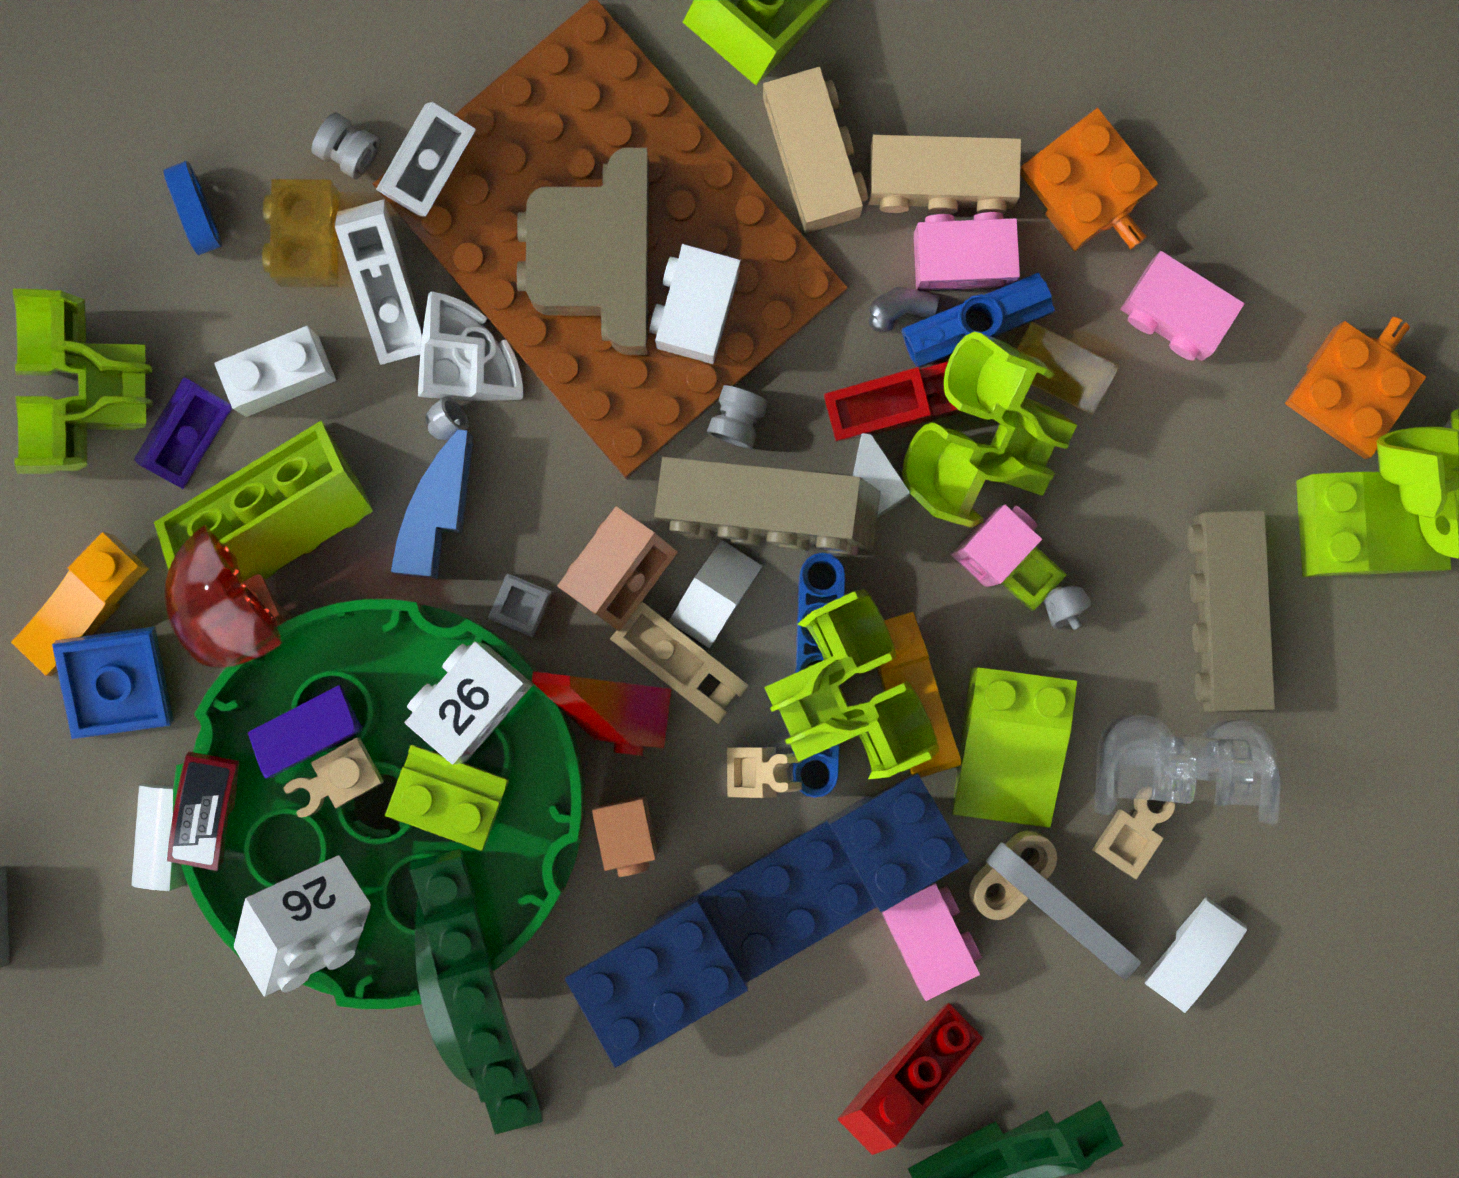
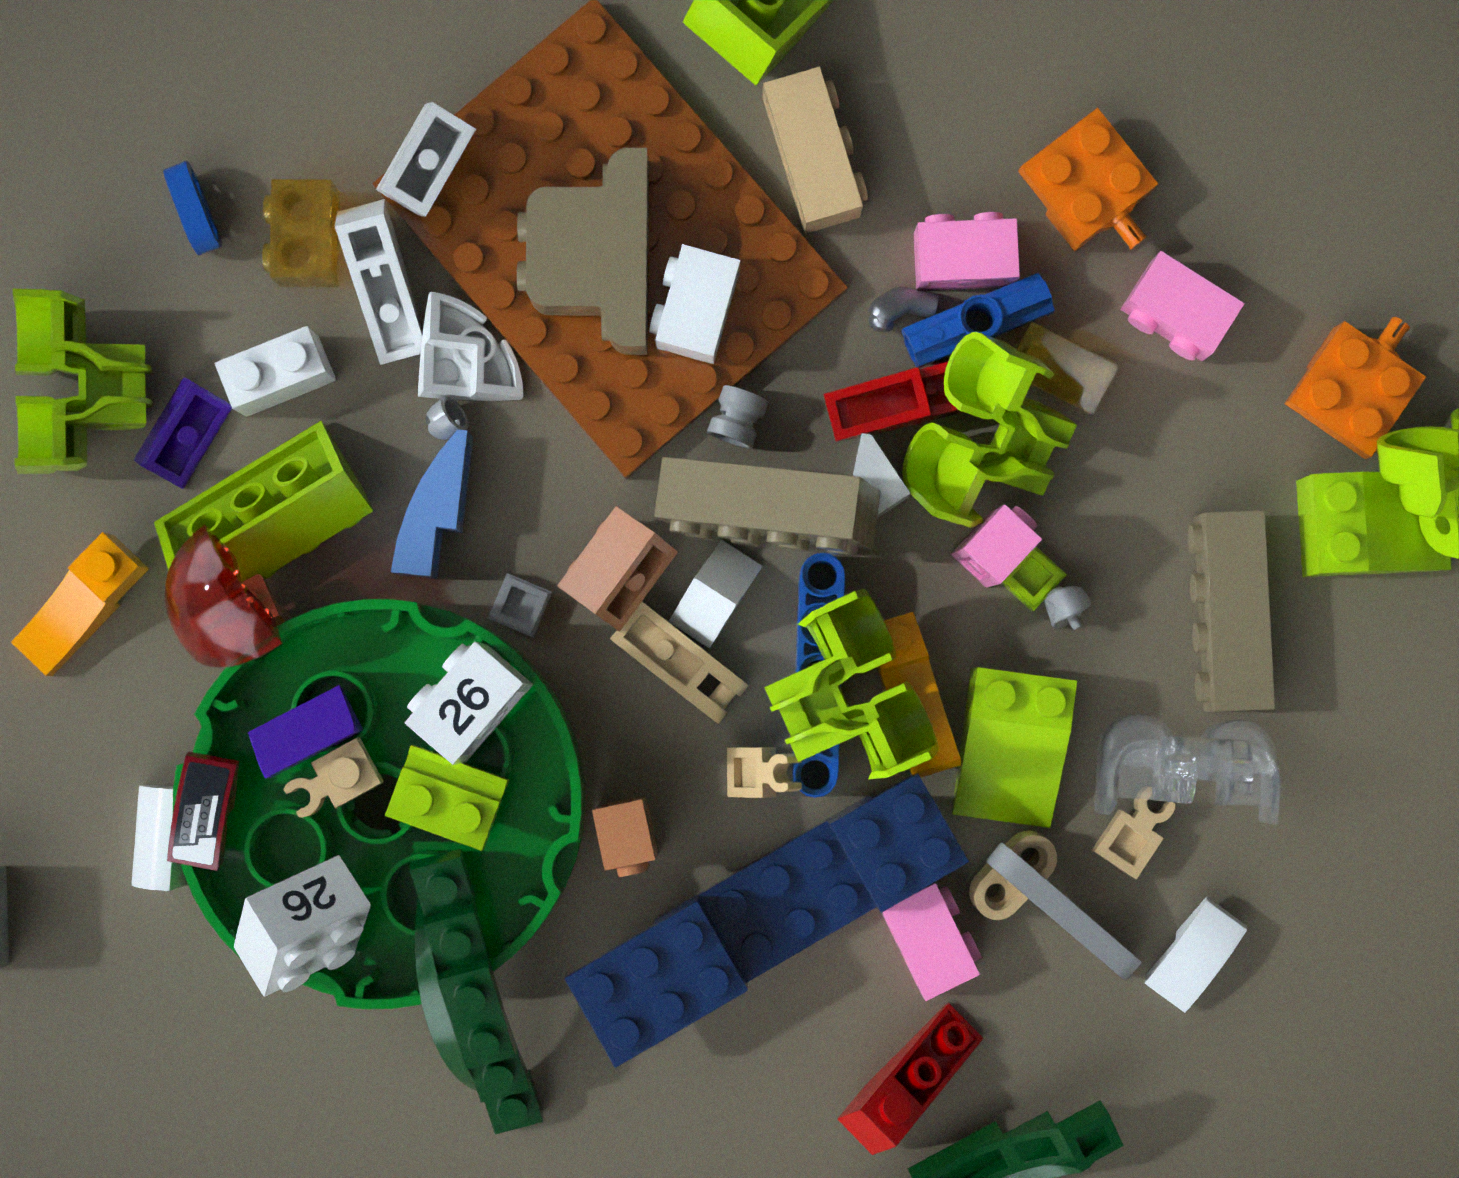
blue tile [52,627,174,739] -> none
light grey wheel [311,112,380,180] -> none
red slope [532,671,671,756] -> none
tan brick [868,135,1021,214] -> none

